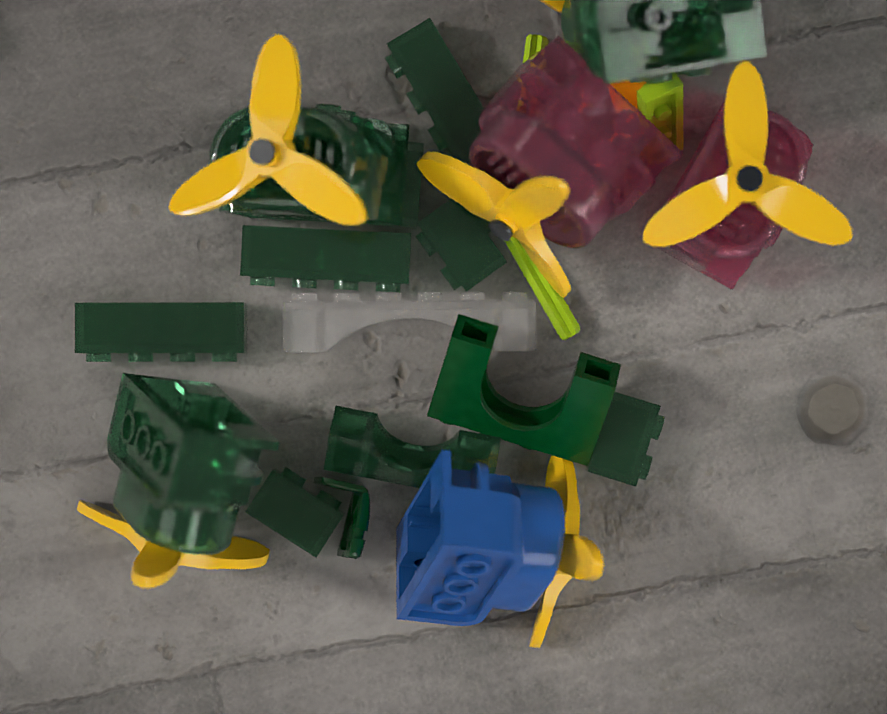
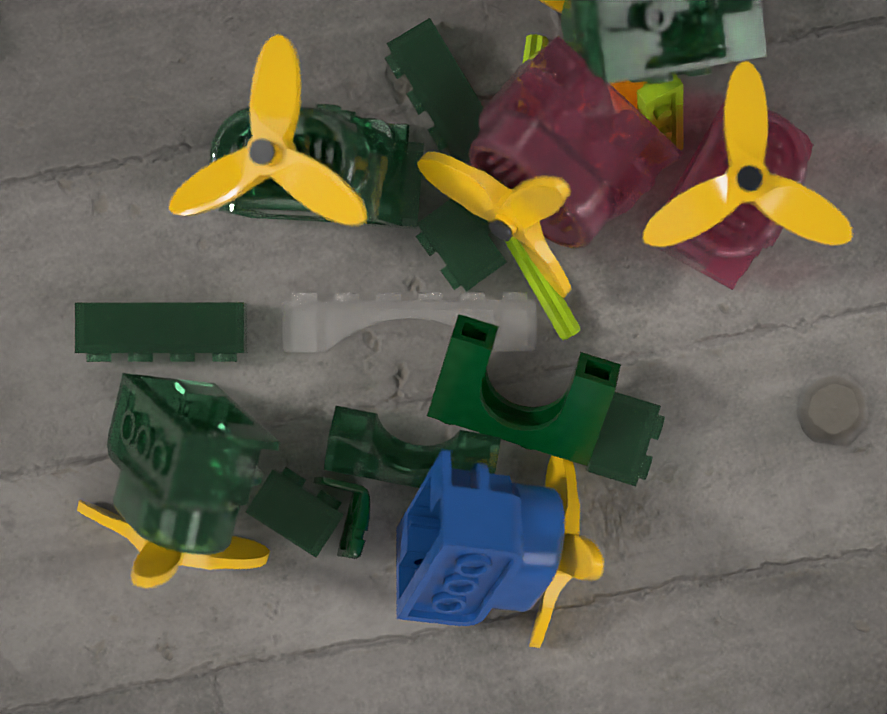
clear green brick [240,225,412,293] -> none

